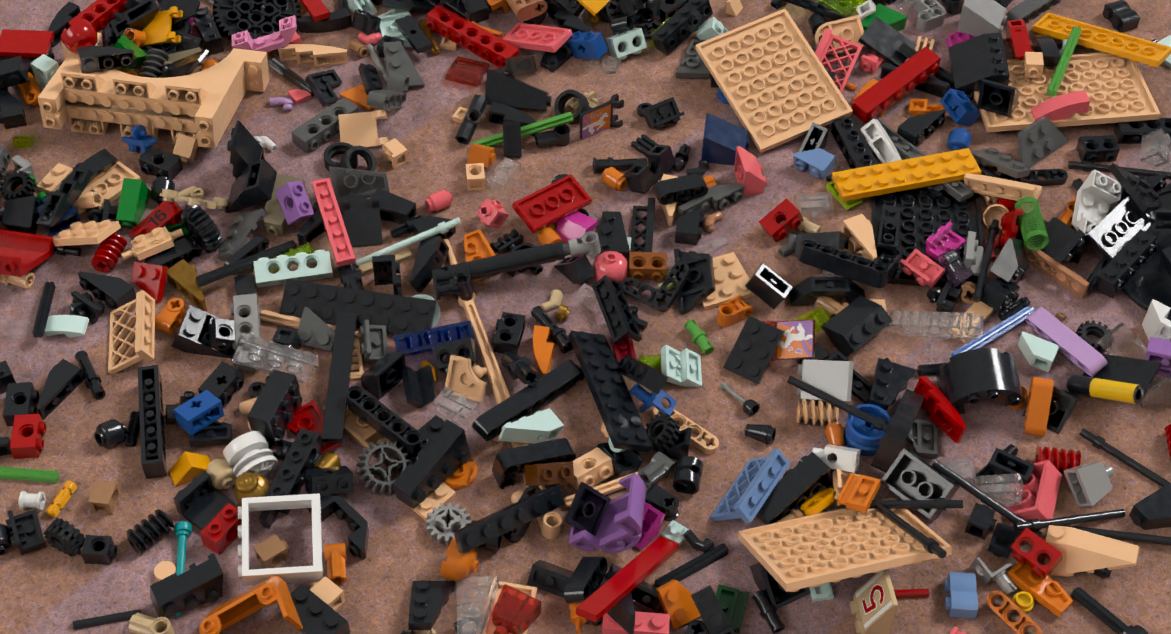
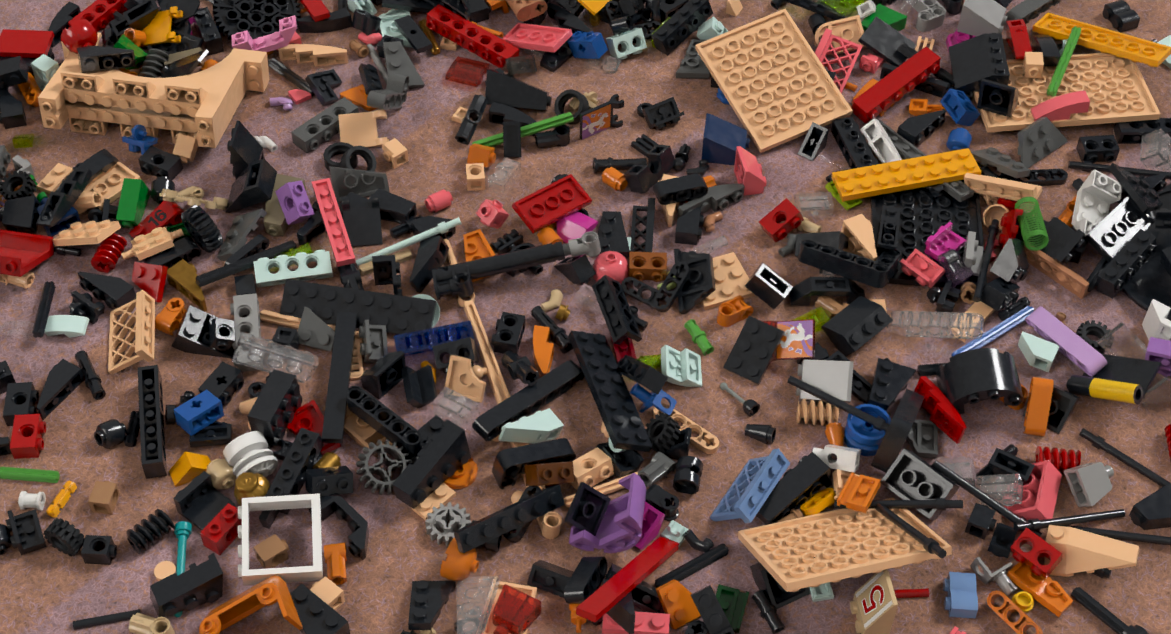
medium blue slope [793,148,835,180] -> none

